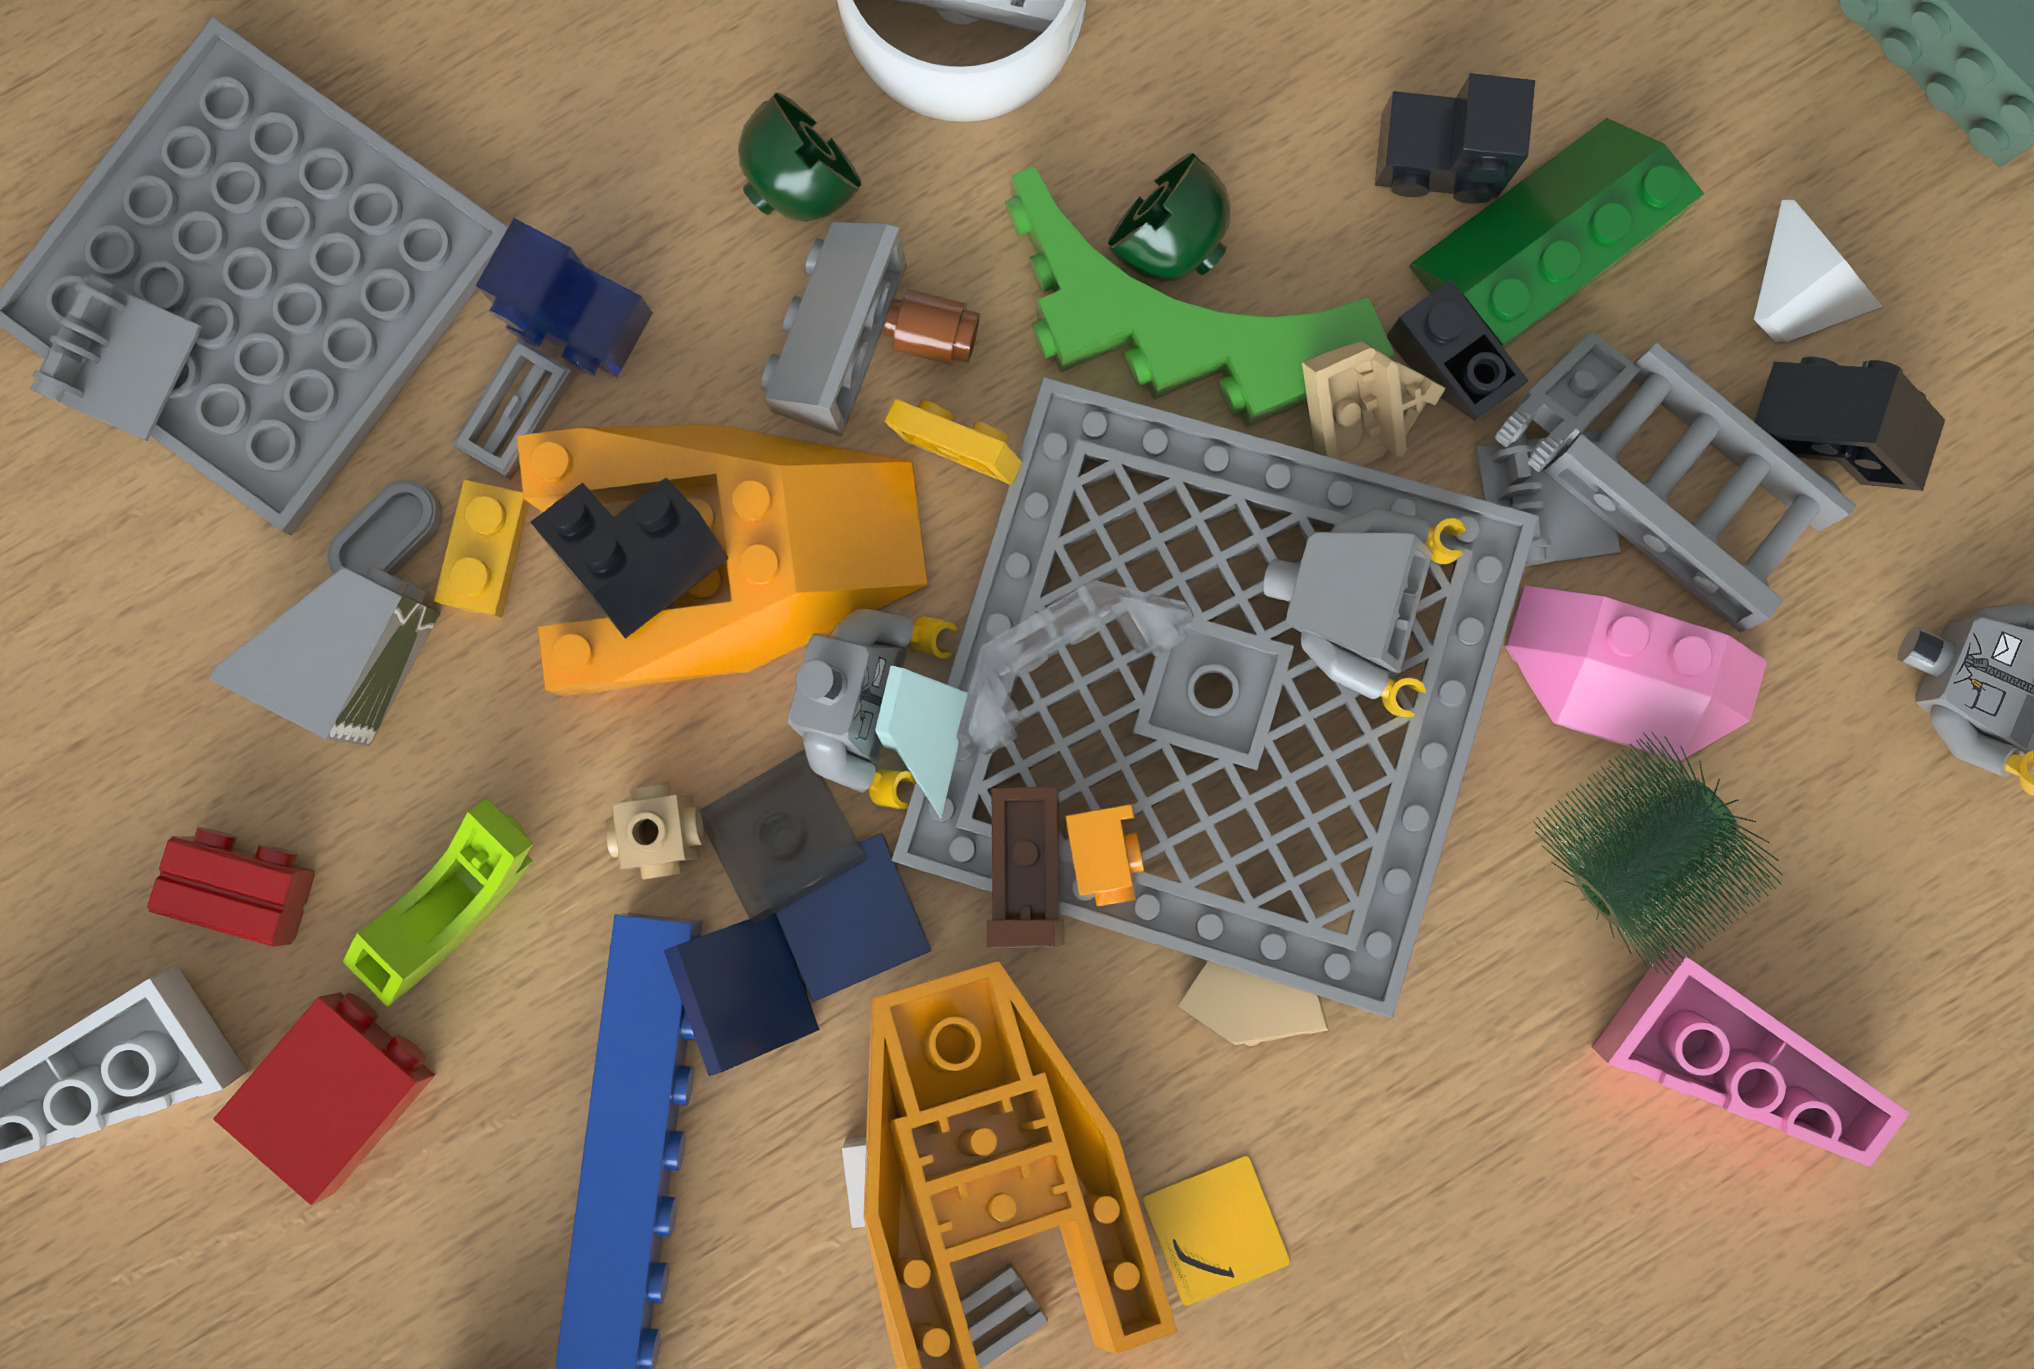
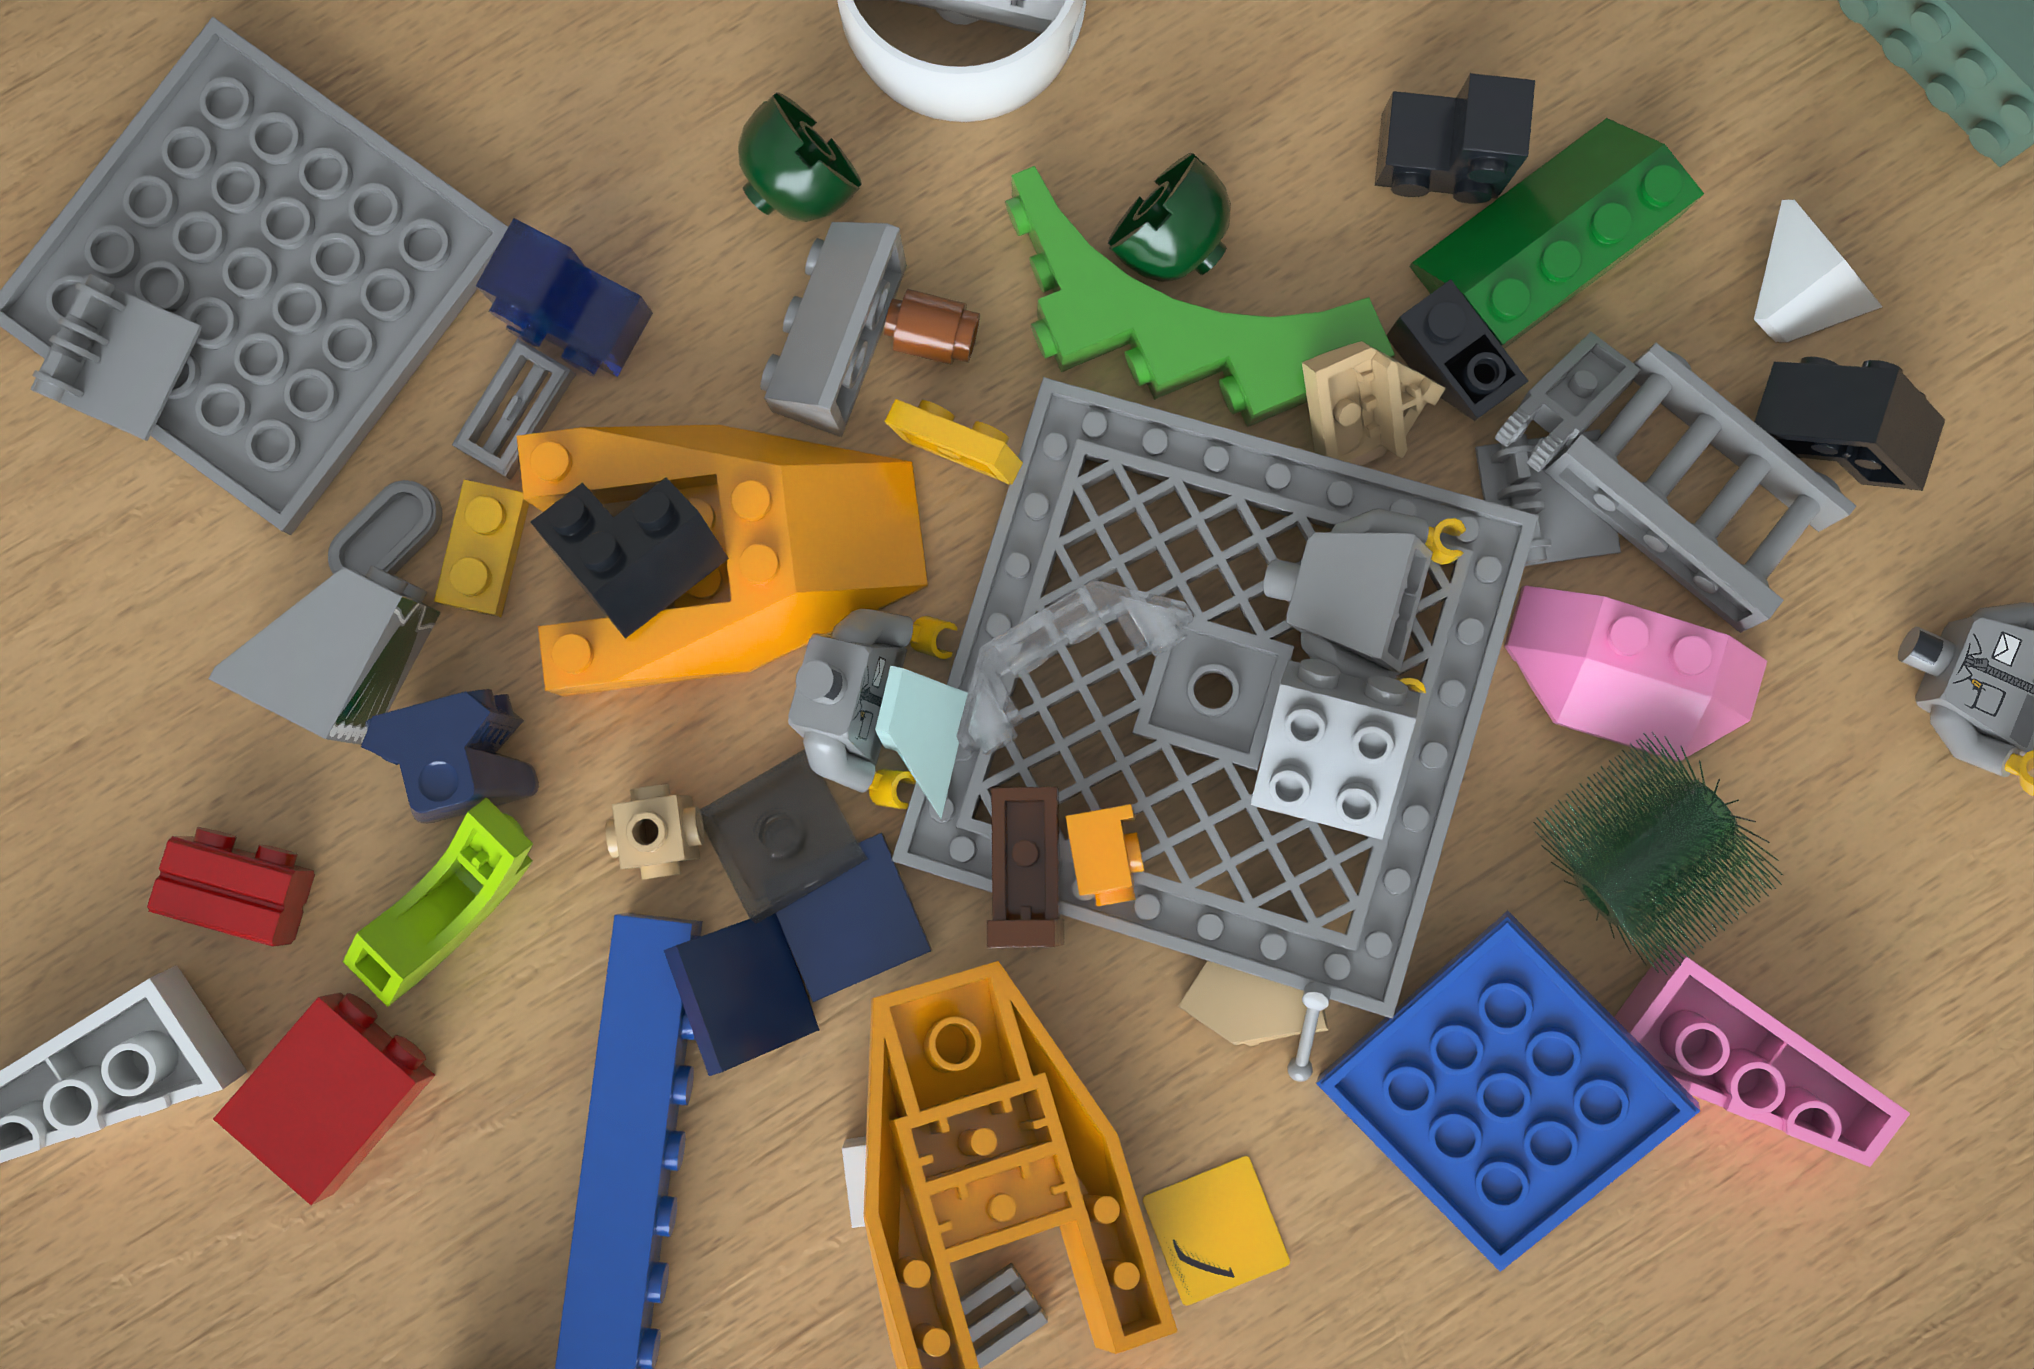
none -> dark blue piece [361,689,539,824]
none -> brick [1250,659,1421,840]
none -> light grey hinge [1288,982,1331,1082]
none -> blue tile [1316,910,1700,1272]

